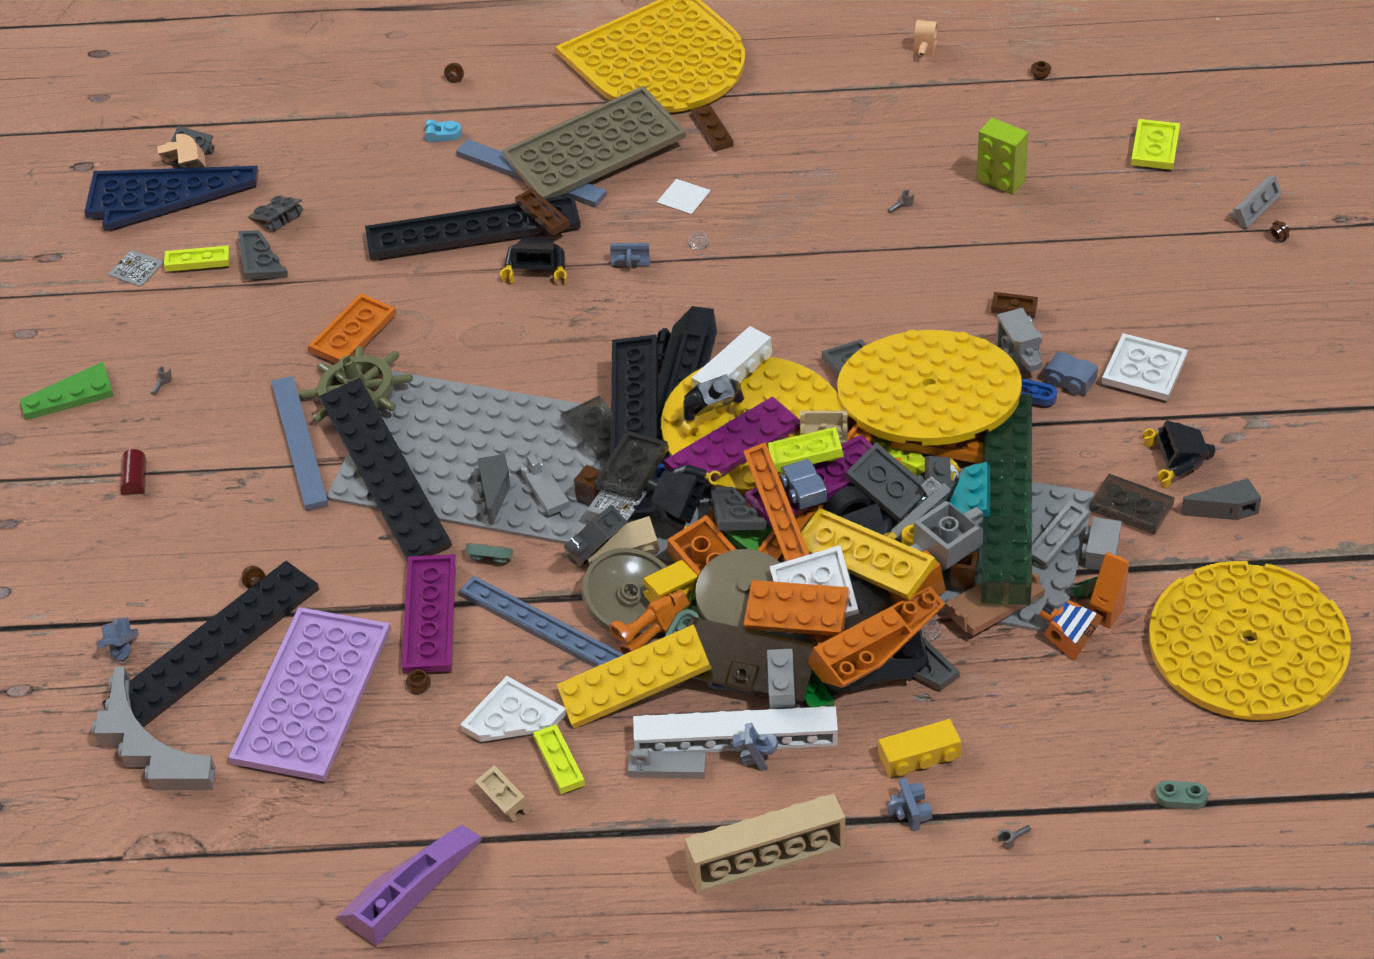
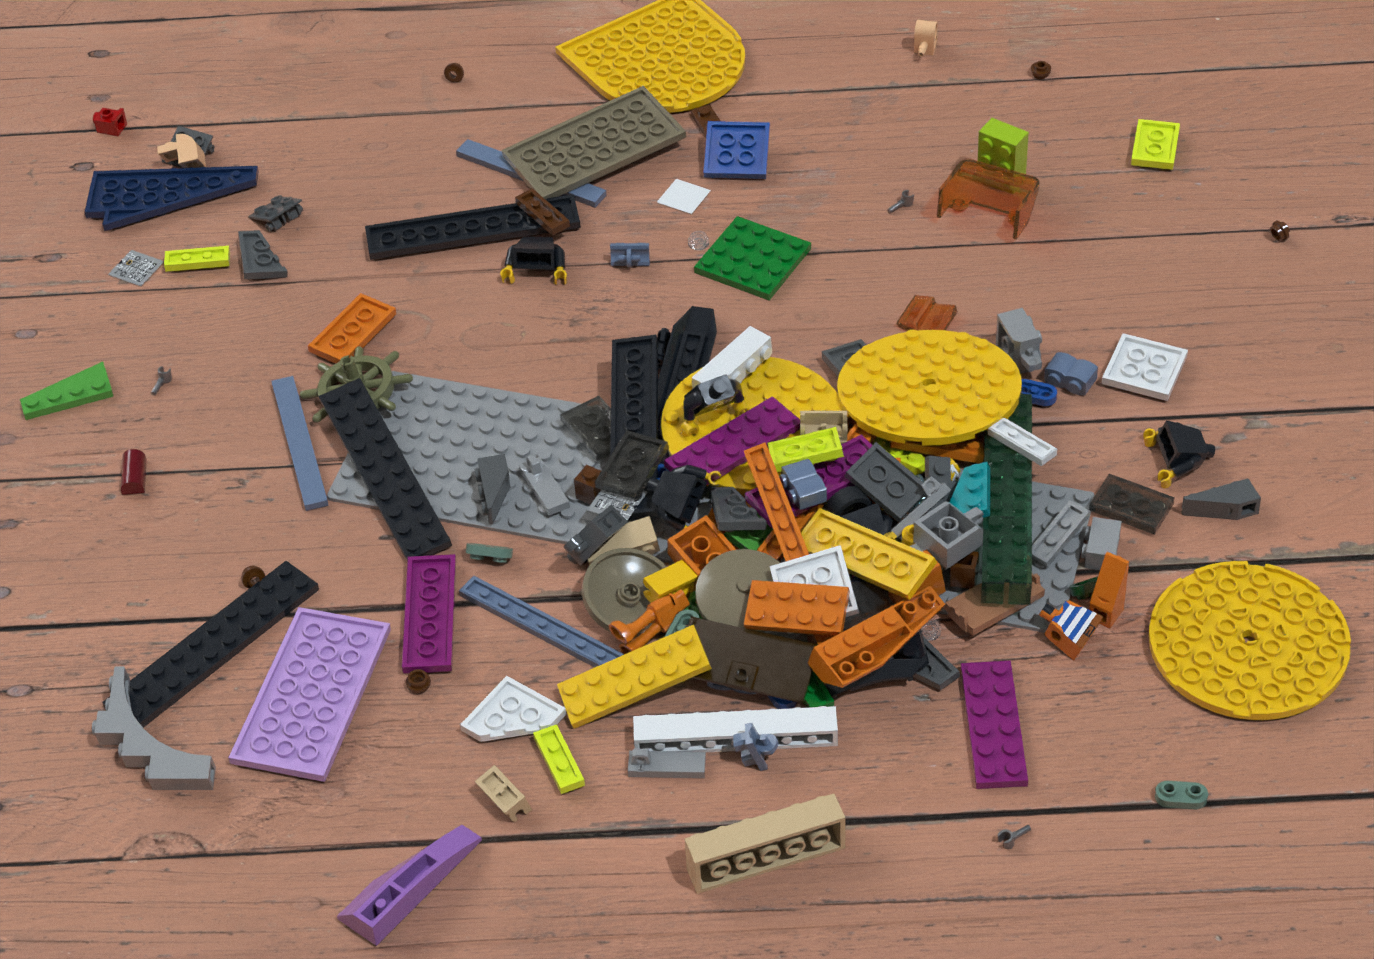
sand blue hips [97,617,139,660] -> none
medium azure plate [425,119,462,142] -> none
light grey brick [767,649,795,709] -> none
yellow brick [878,719,962,778] -> none
sand blue hips [886,778,932,831] -> none
reddish brown plate [991,292,1038,318] -> none
light grey hinge [1229,176,1282,228] -> none
none -> red brick [93,108,127,137]
none -> green plate [694,216,811,301]
none -> blue plate [703,121,770,179]
none -> clear orange slope [897,295,958,331]
none -> clear orange windscreen [937,159,1040,240]
none -> magenta plate [961,660,1028,789]
none -> white tile [988,418,1057,466]

